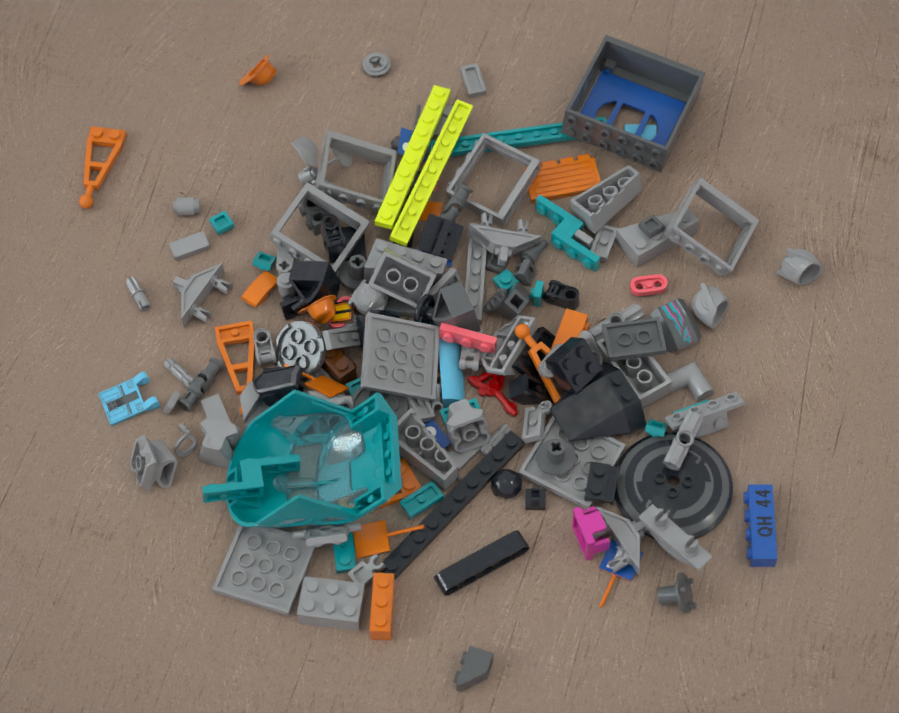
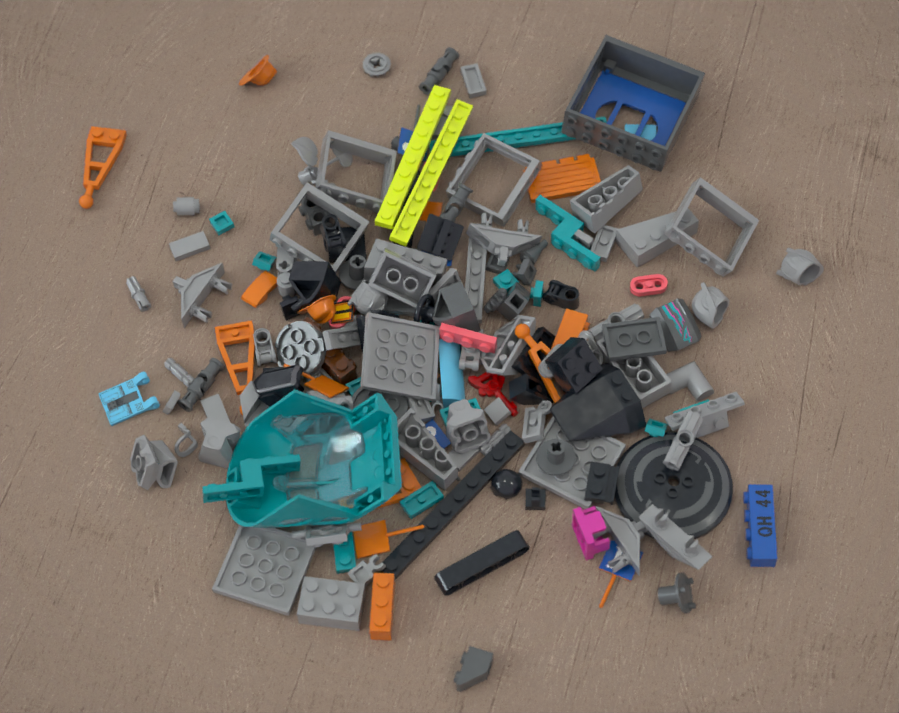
dark grey tile [638,214,665,239] -> none
none -> dark grey piece [419,47,459,95]
none -> light grey tile [484,397,512,425]

